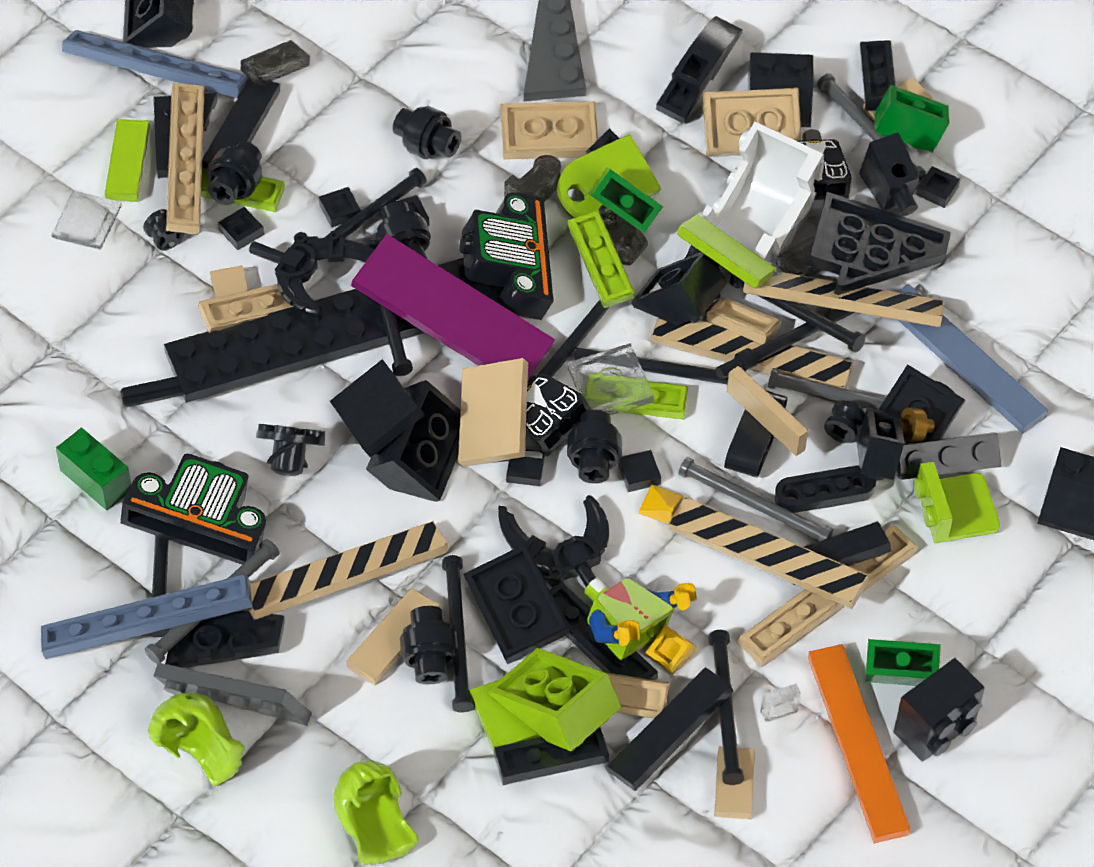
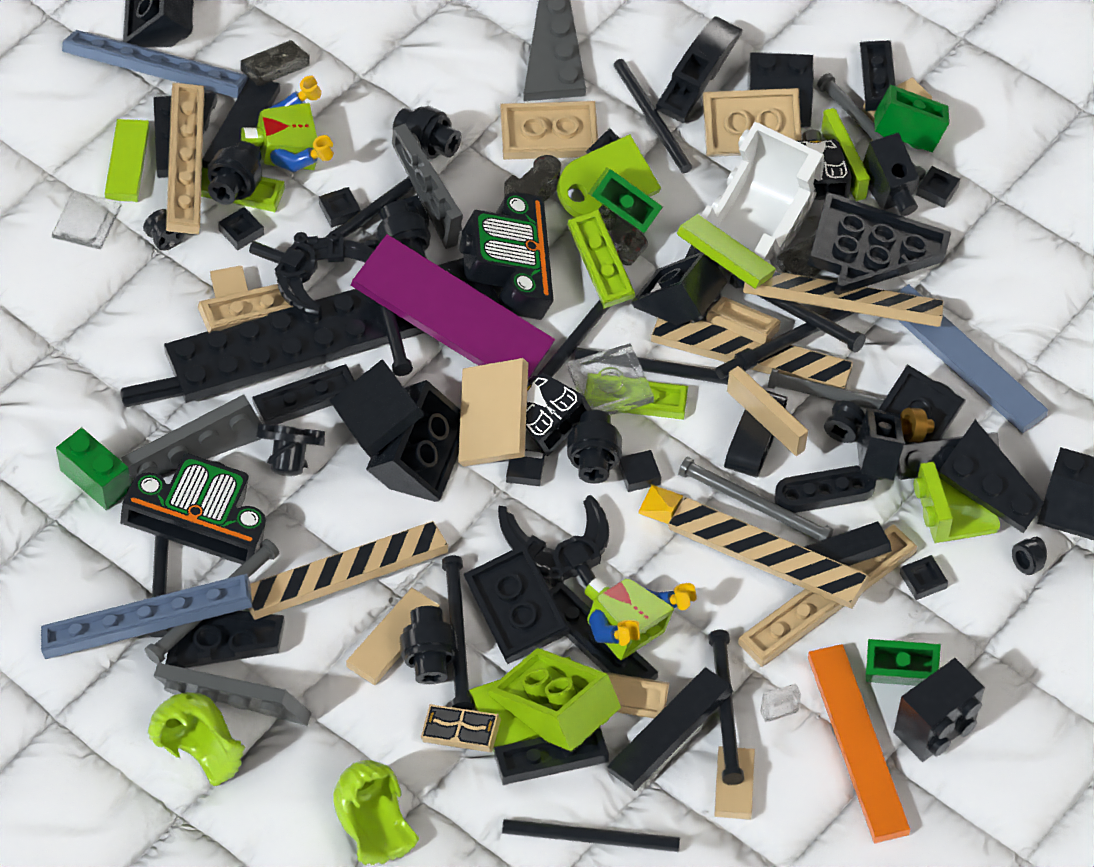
yellow slope [645,624,698,674] -> none
none -> dark grey wing [121,394,262,479]
none -> torso [241,75,333,172]
none -> black tile [252,364,355,425]
none -> dark grey wing [392,124,463,249]
none -> tile [421,704,501,753]
none -> black axle [502,819,680,852]
none -> black axle [613,59,692,173]
none -> lime tile [821,108,870,201]
none -> black tile [900,555,948,600]
none -> black wing [938,419,1044,533]
none -> black tile [1012,537,1047,575]

